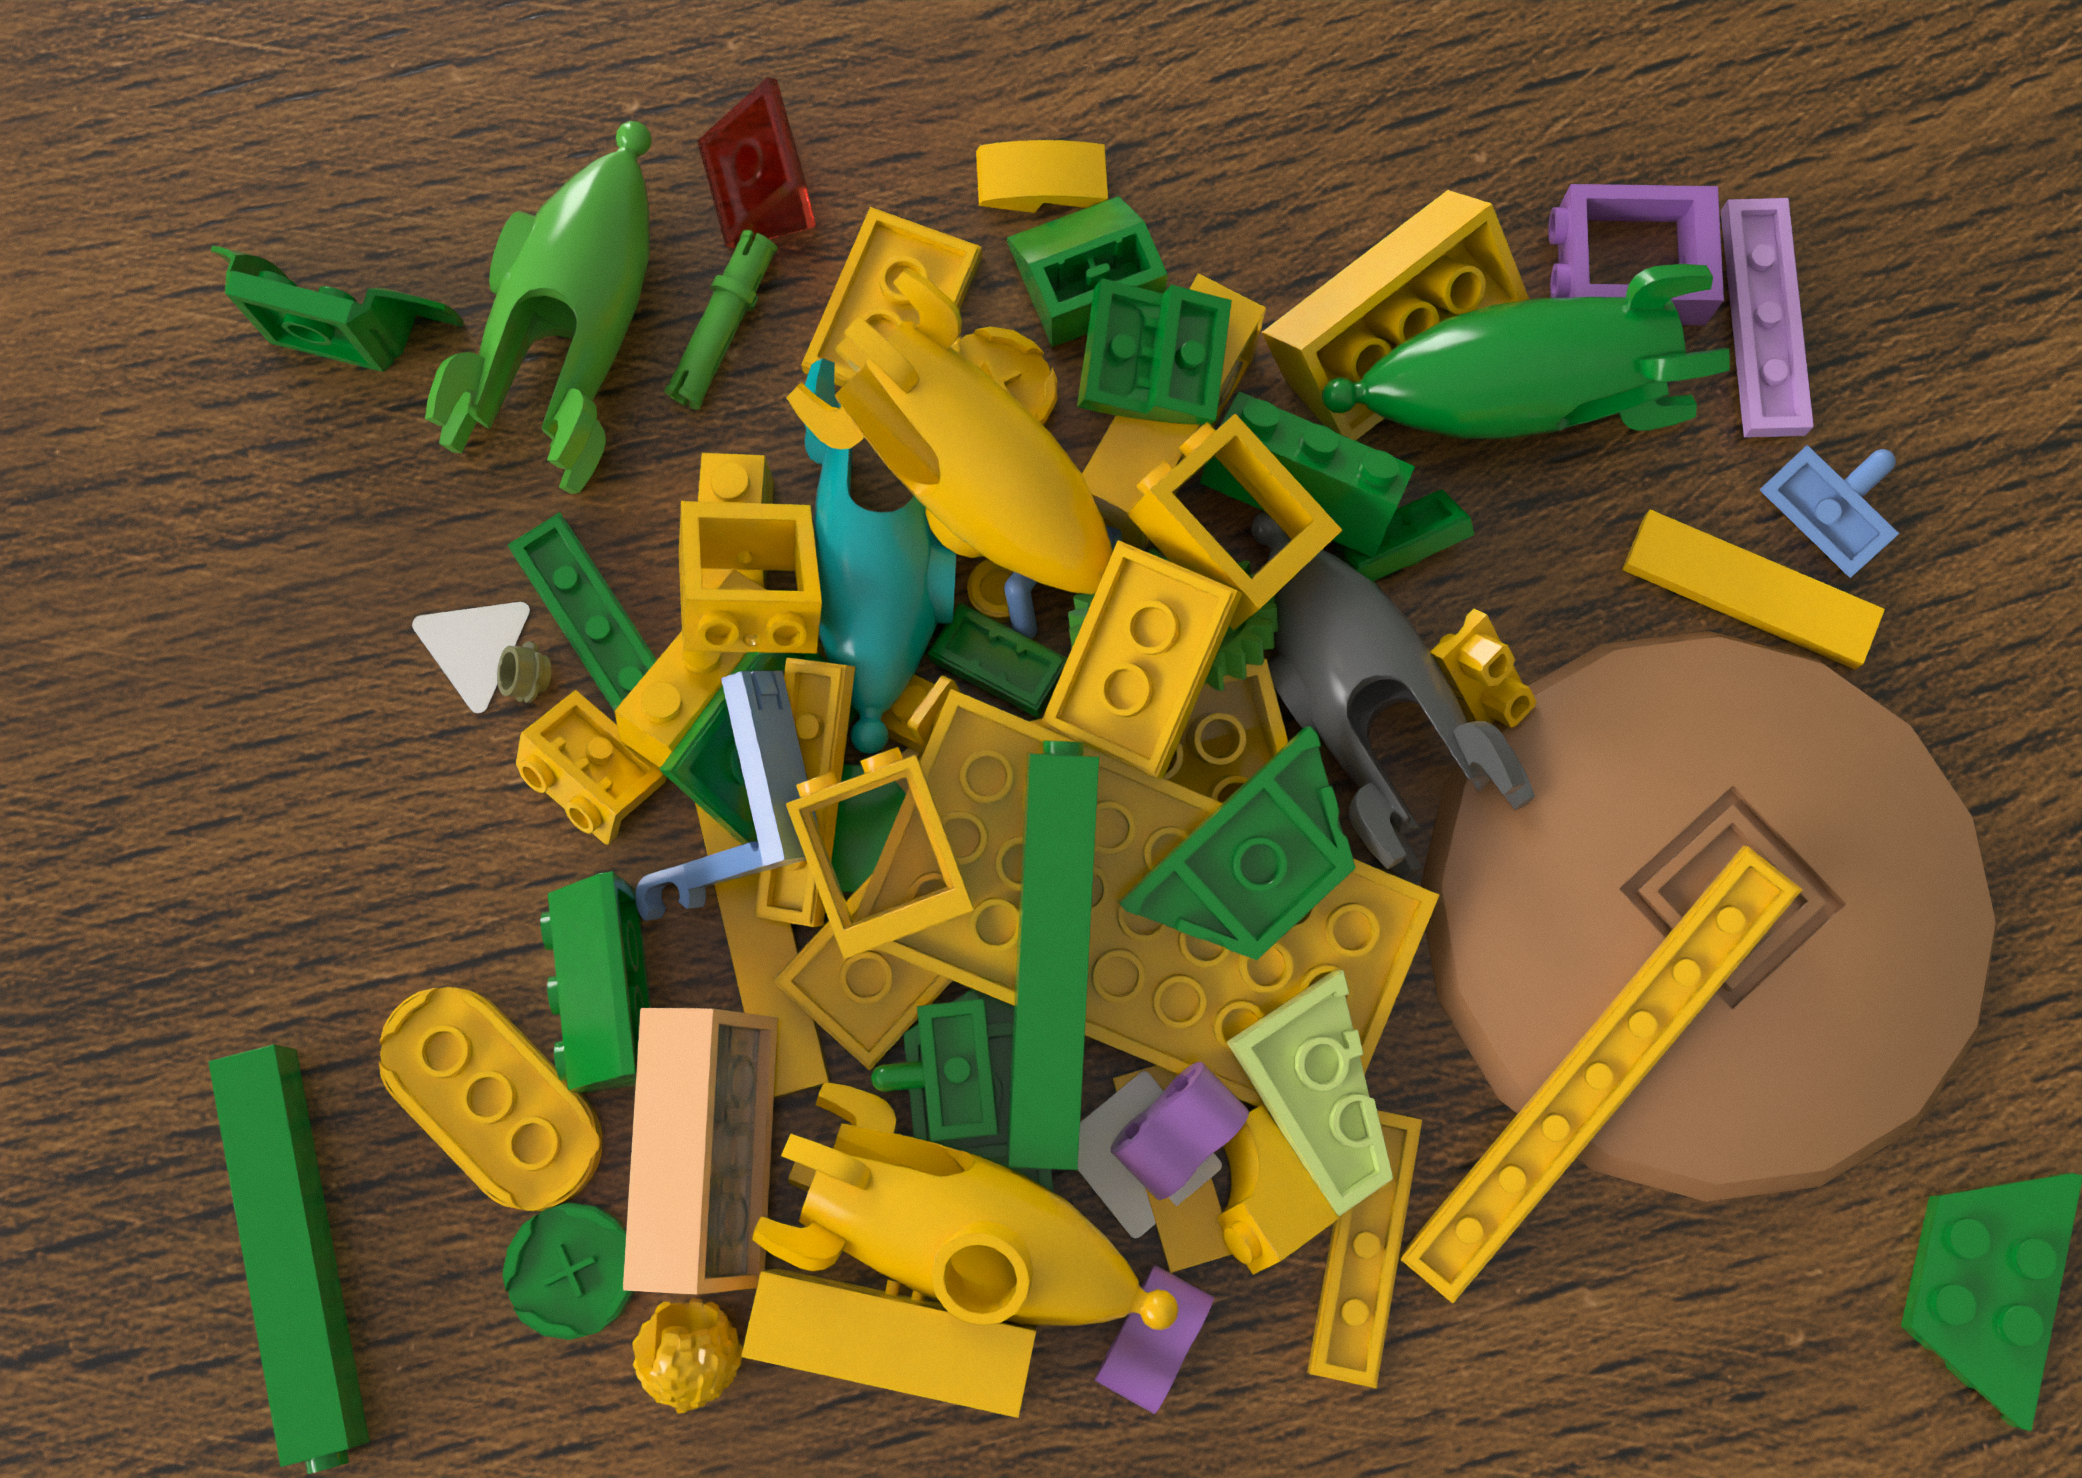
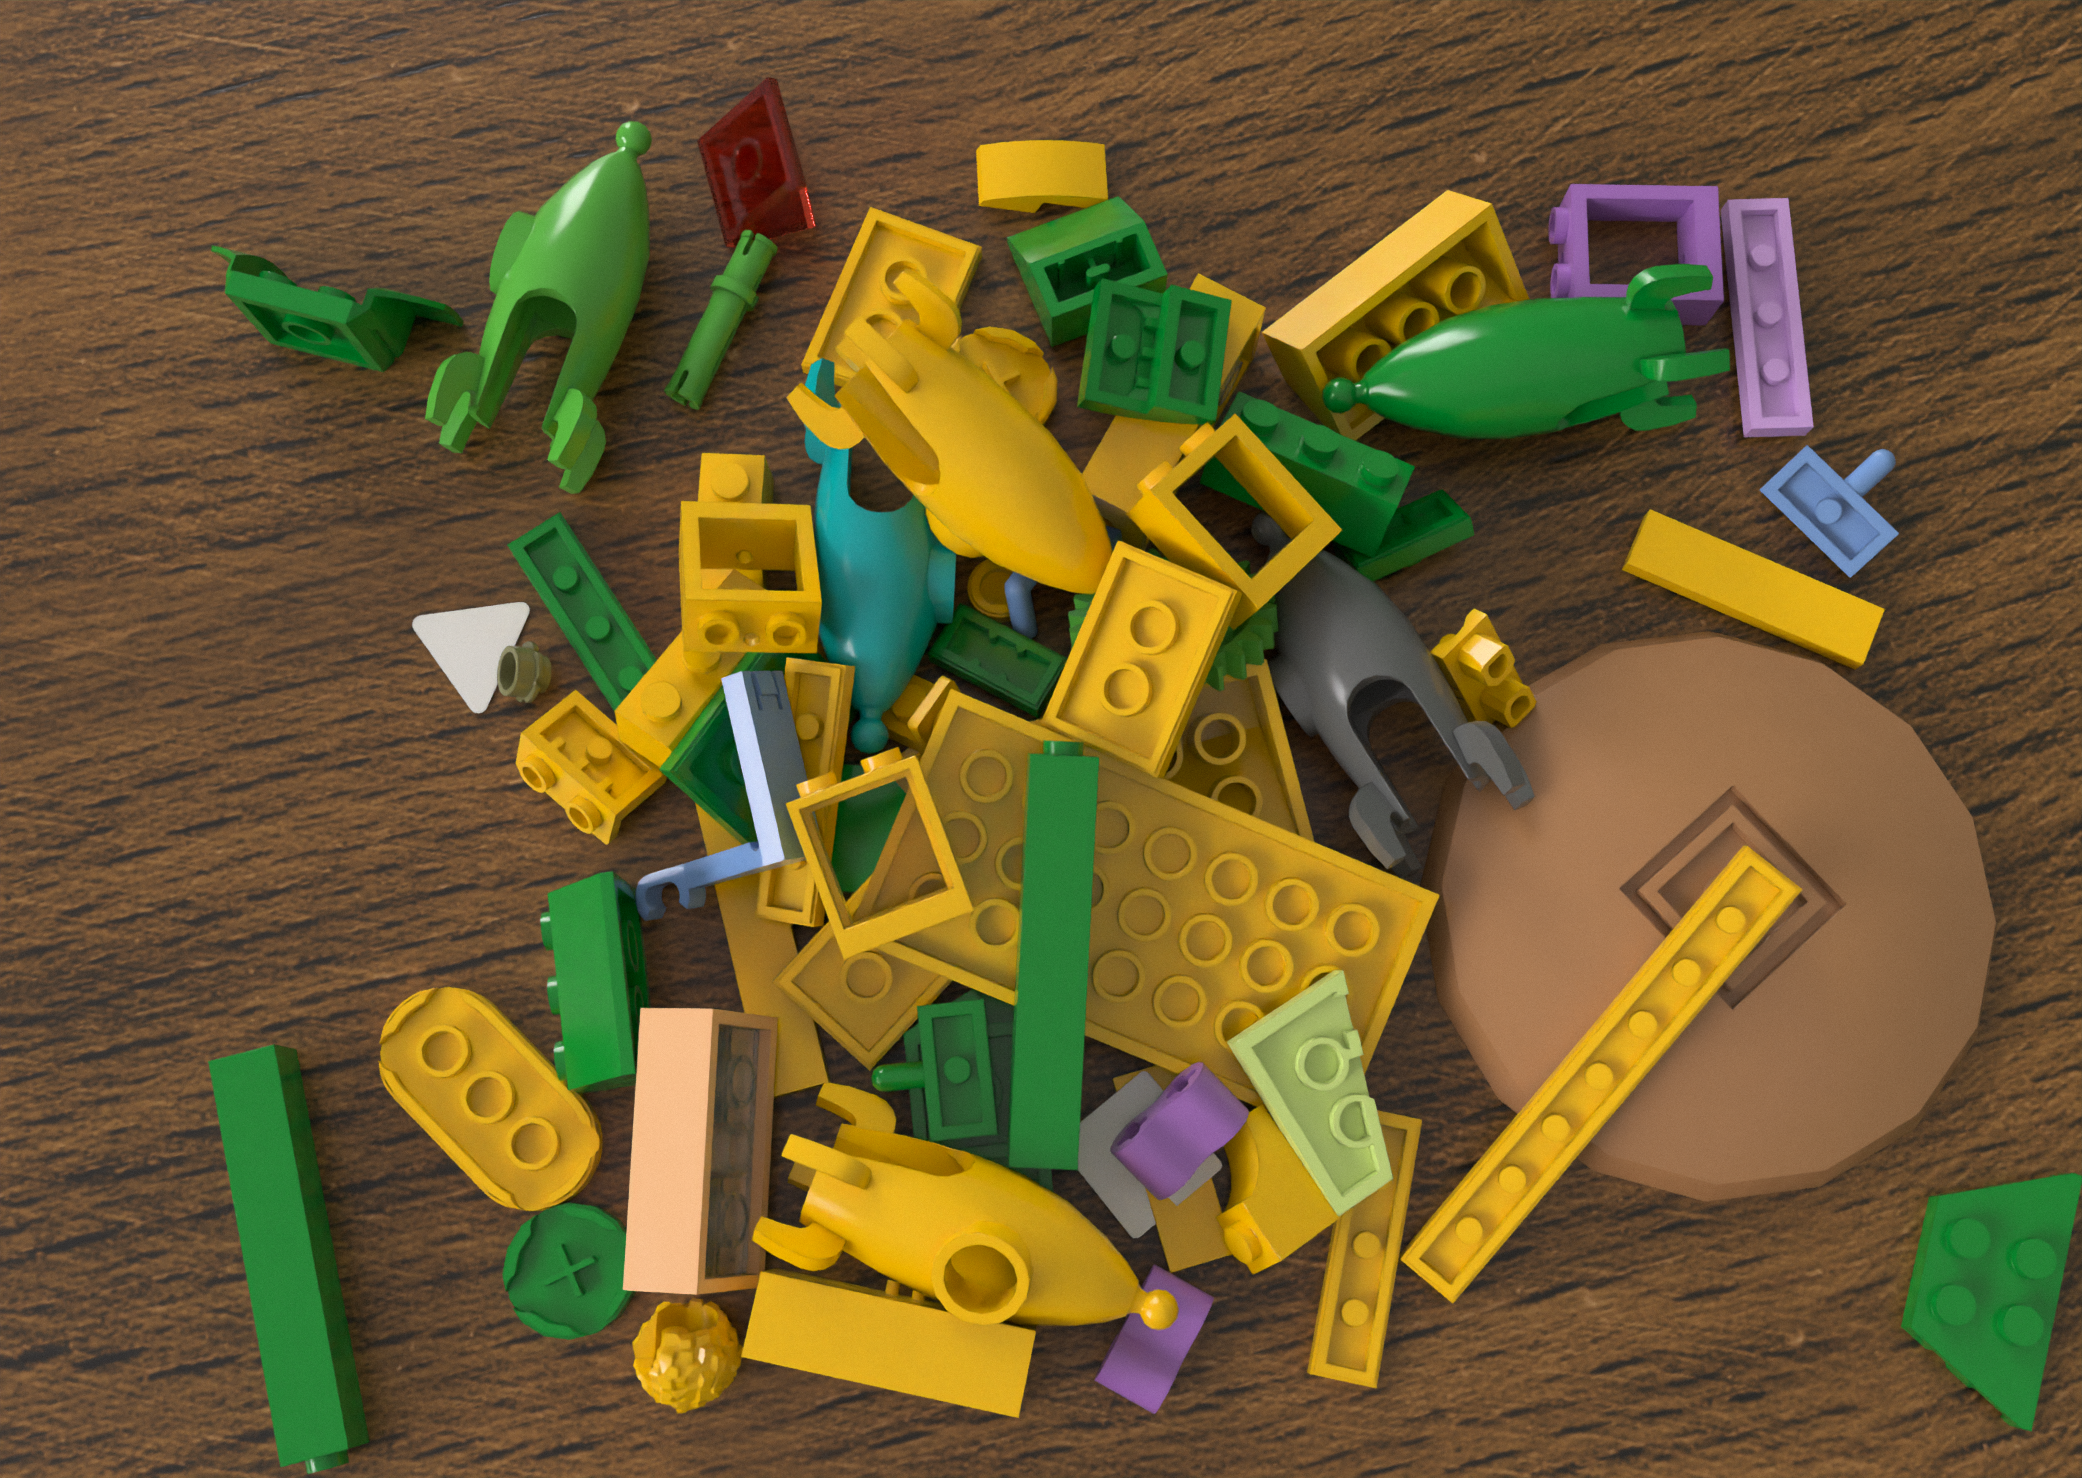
green wing [1117,726,1356,960] -> none

